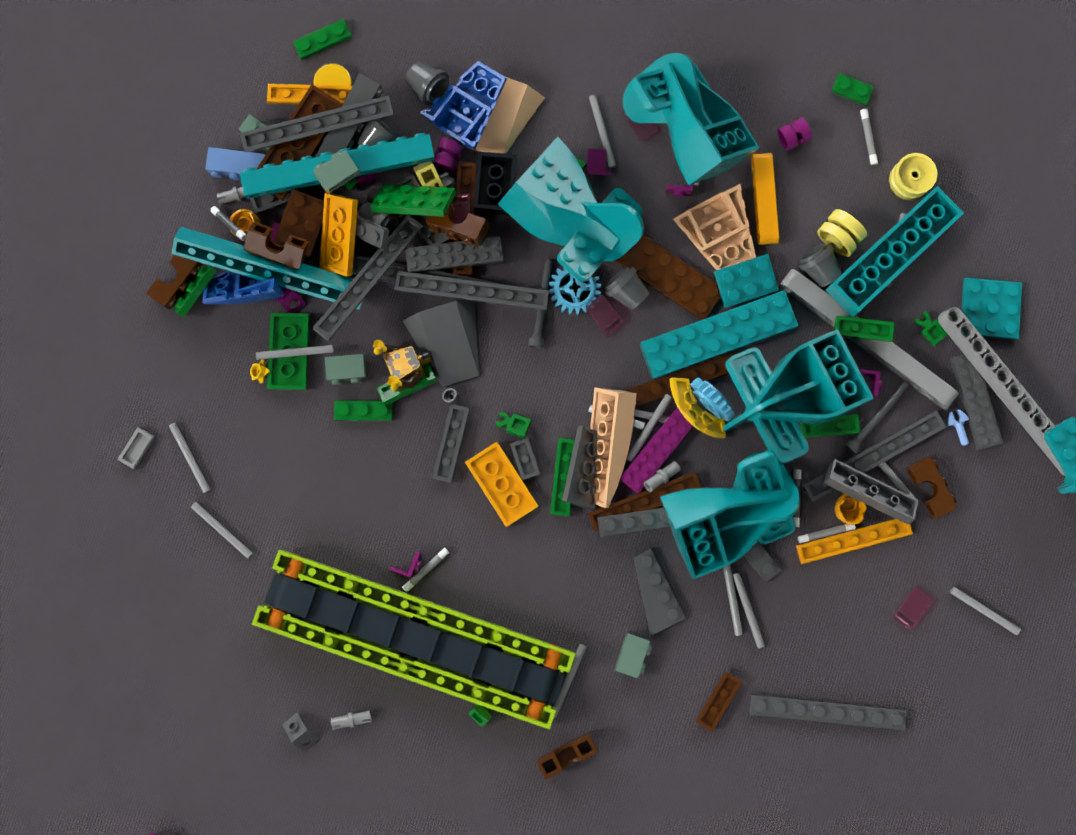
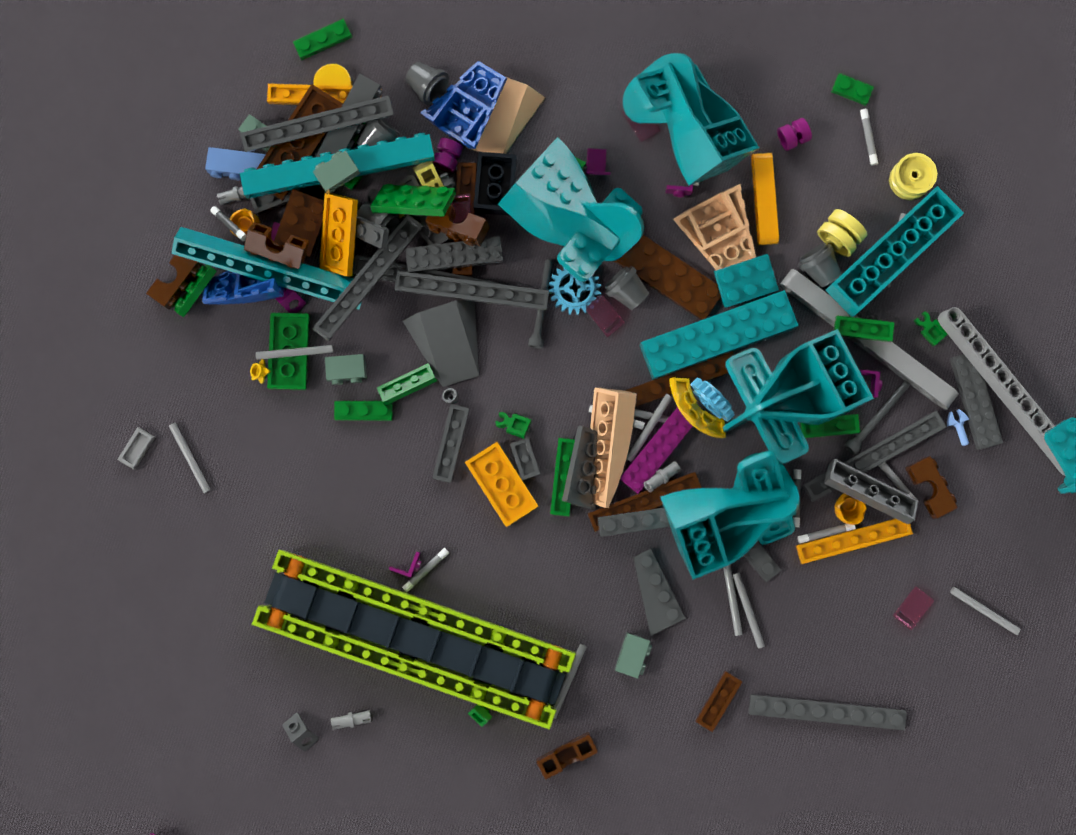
light grey bar [191,502,253,559] -> none
magenta bracket [356,172,380,188] -> none
torso [372,340,432,392] -> none
light grey piece [589,95,616,168] -> none
teal plate [961,278,1022,340] -> none

